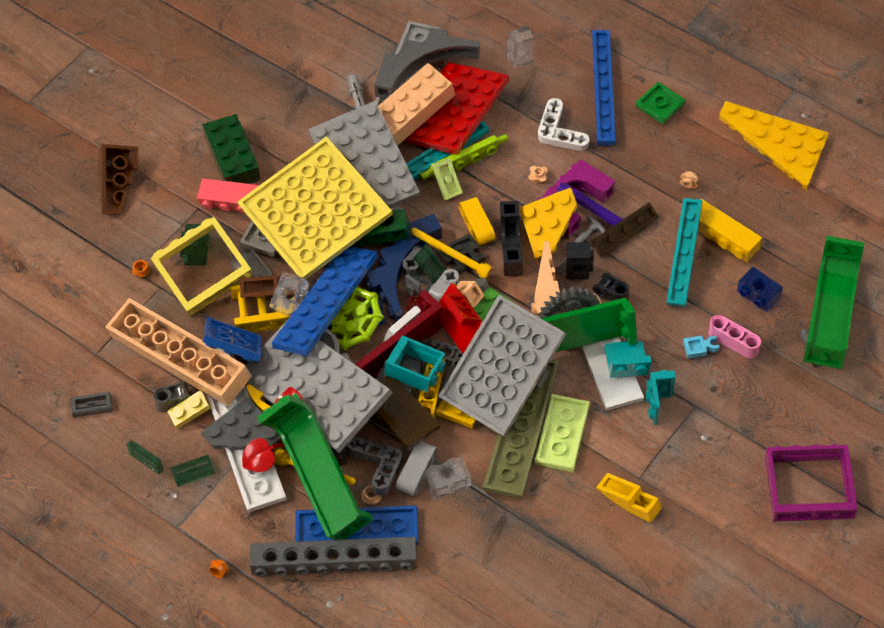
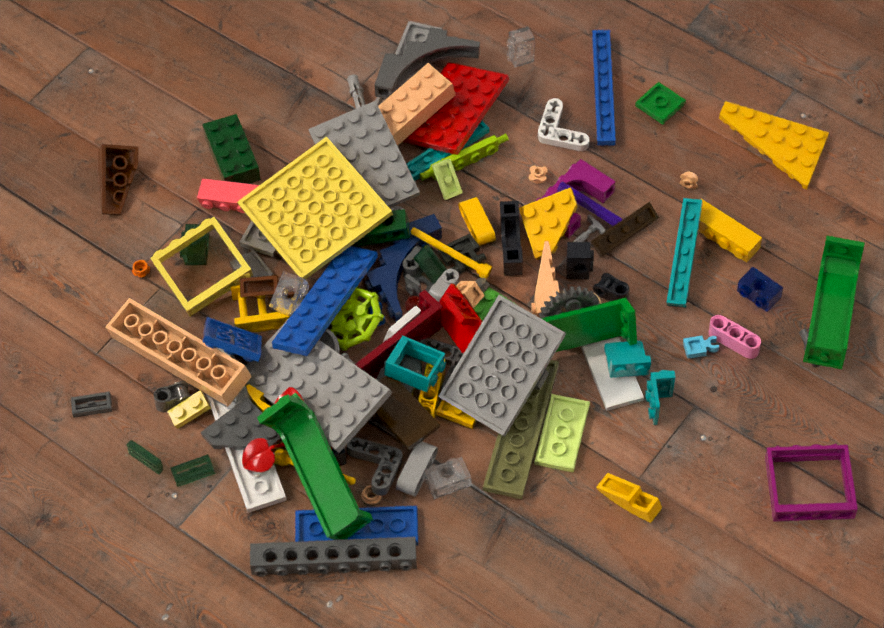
orange plate [209,559,229,578] -> none

